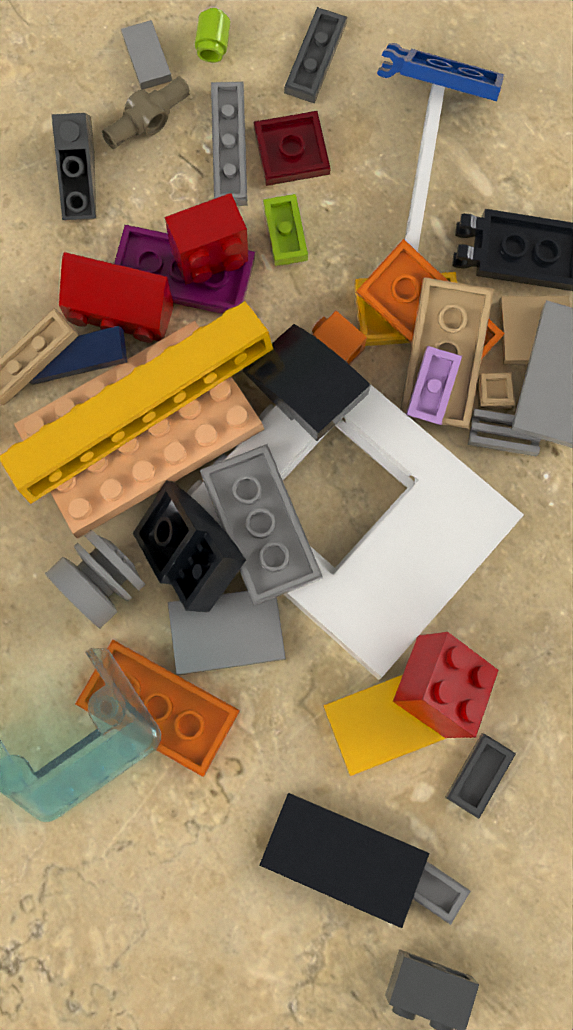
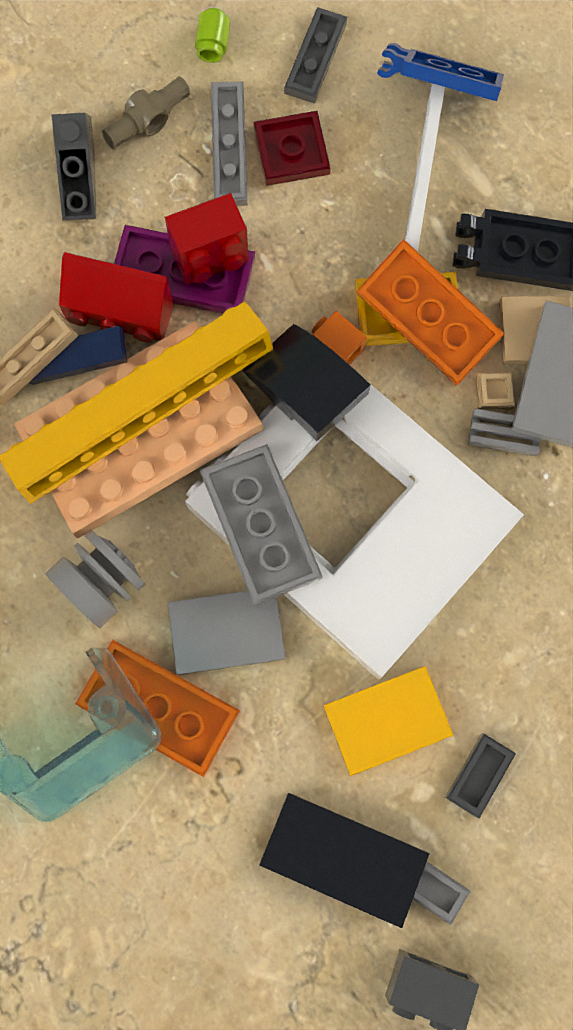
light grey tile [121,20,172,90] -> none
black slope [133,480,246,612] -> none
lime plate [263,194,308,266] -> none
red brick [393,632,499,738] -> none
tan tile [400,277,494,429] -> none
lavender plate [406,346,462,425] -> none

